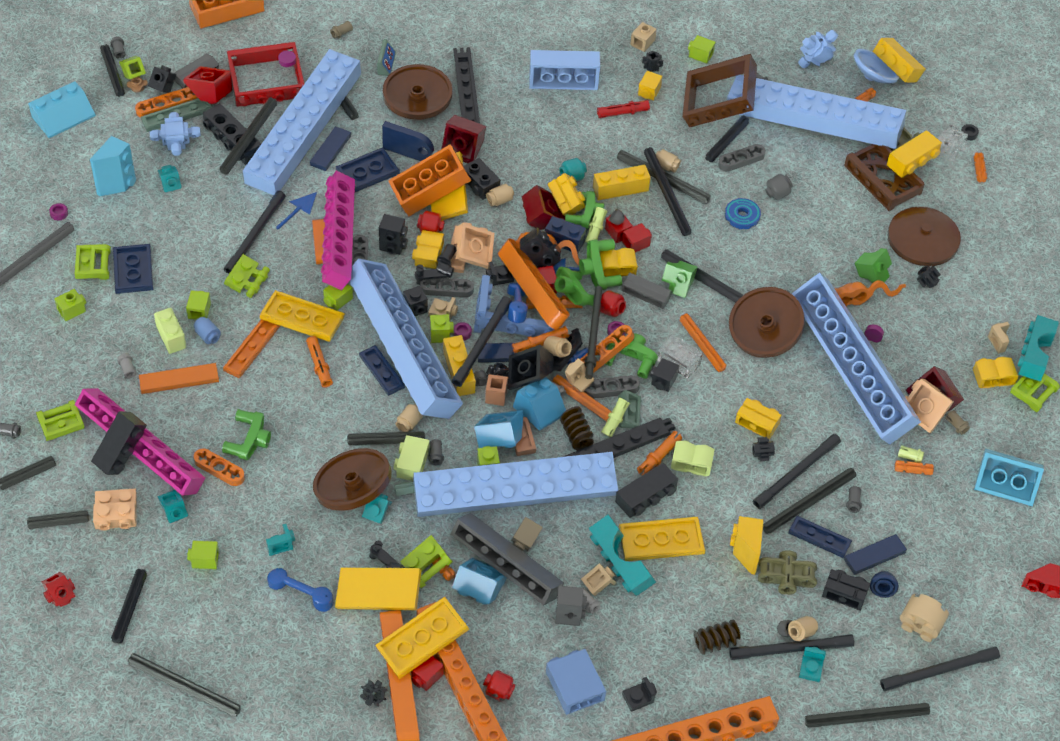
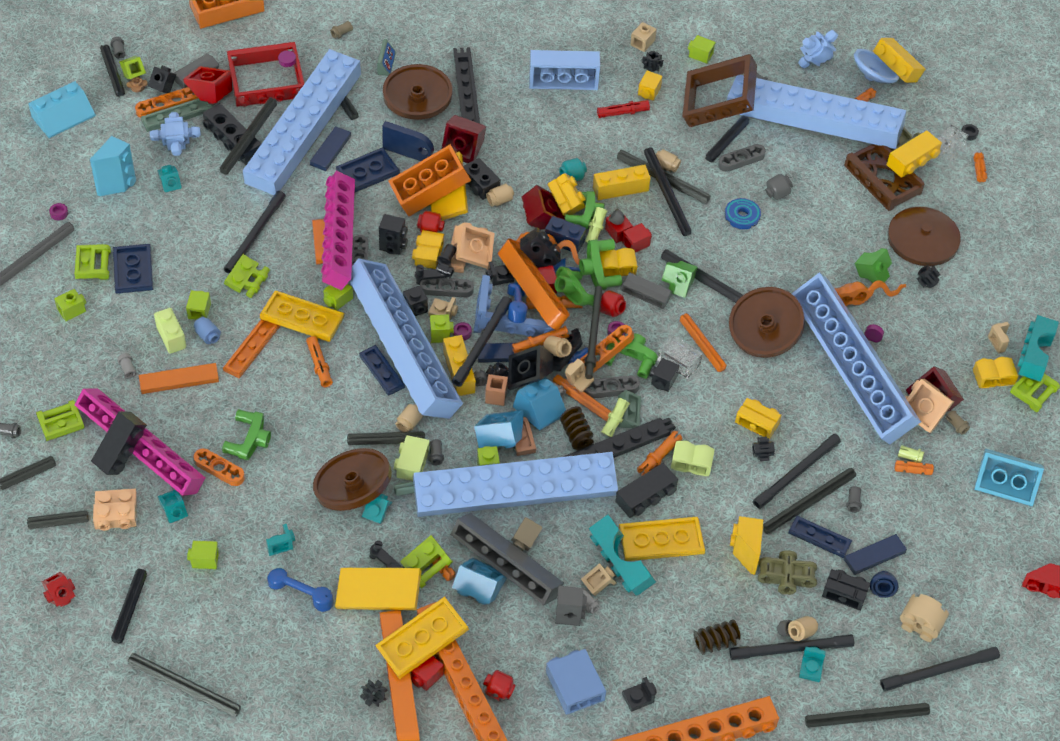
blue piece [276,192,317,229] -> none

